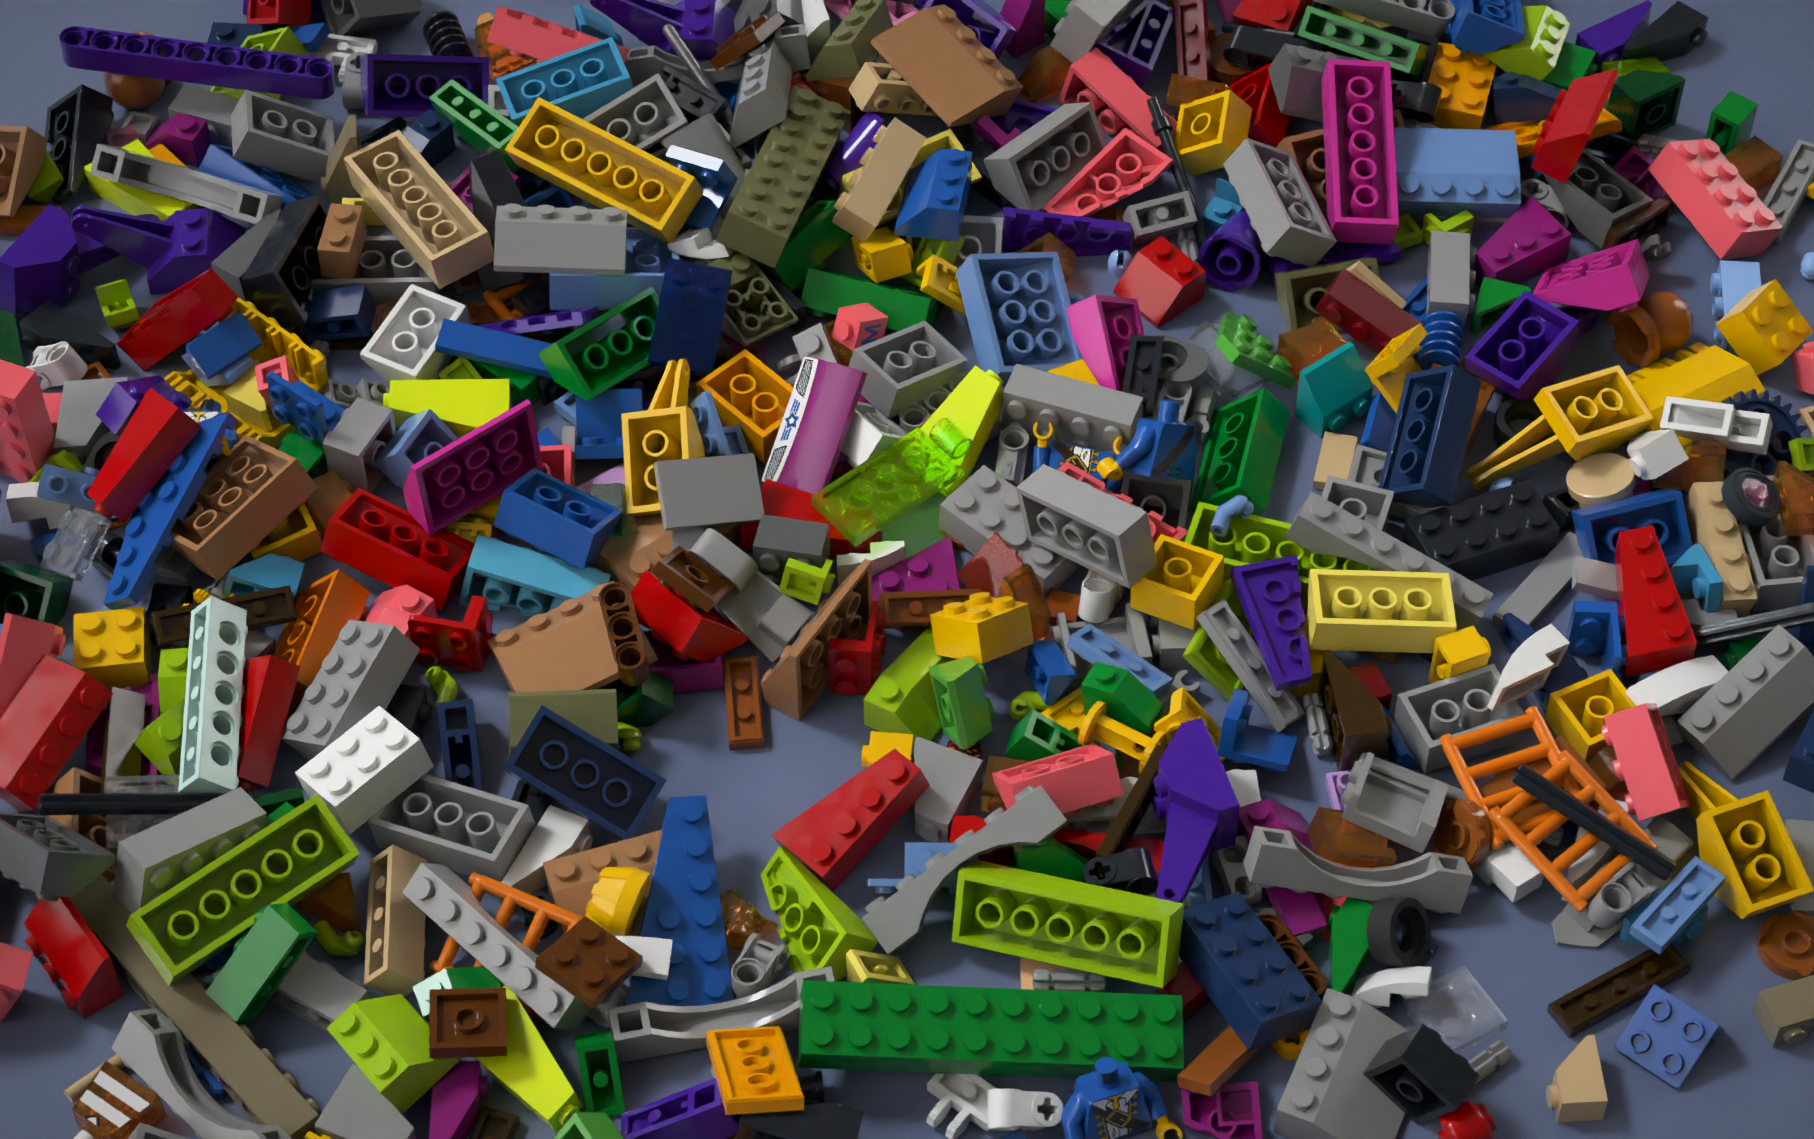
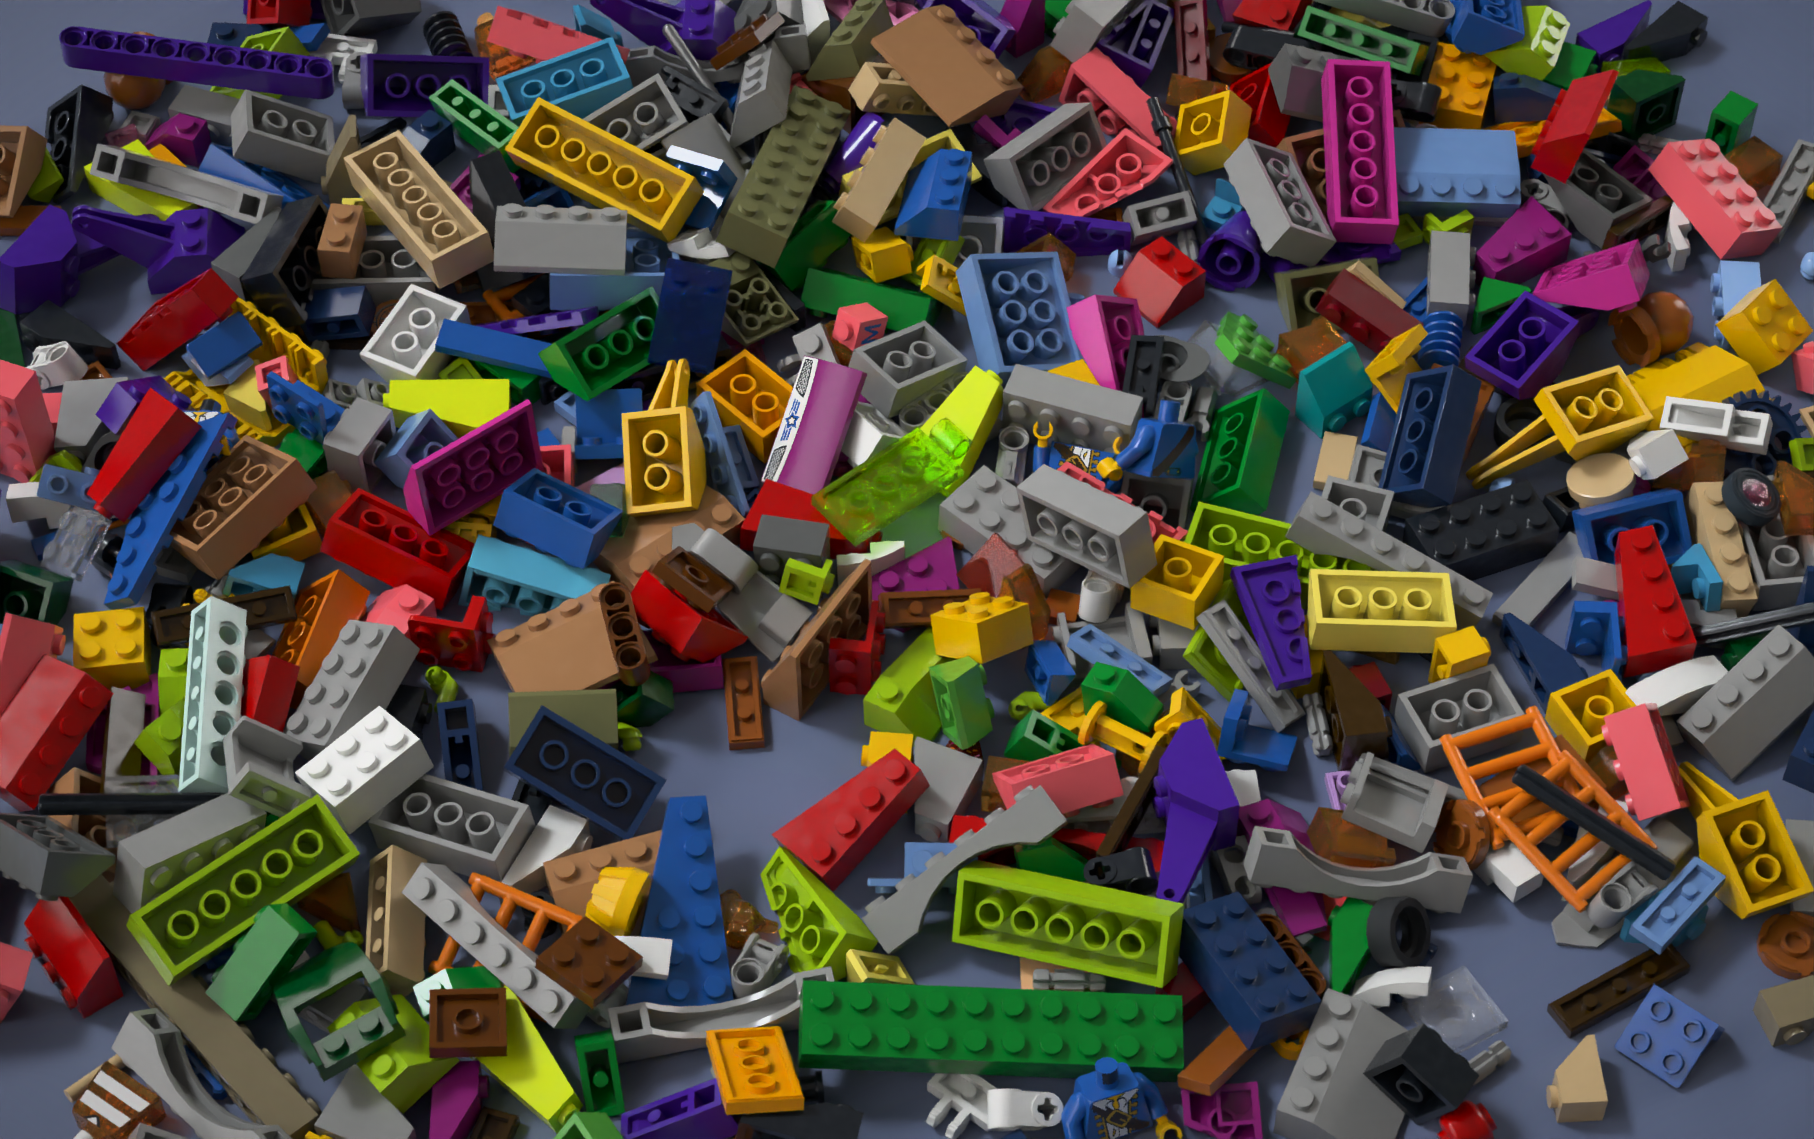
lime bracket [95,279,140,329] -> none
light grey tile [653,453,764,531] -> none
medium blue arm [1210,495,1254,537] -> none
white slope [1487,624,1570,711] -> none
none -> light grey panel [223,716,311,818]
none -> dark green slope [274,942,406,1082]
none -> white slope [1665,202,1692,272]

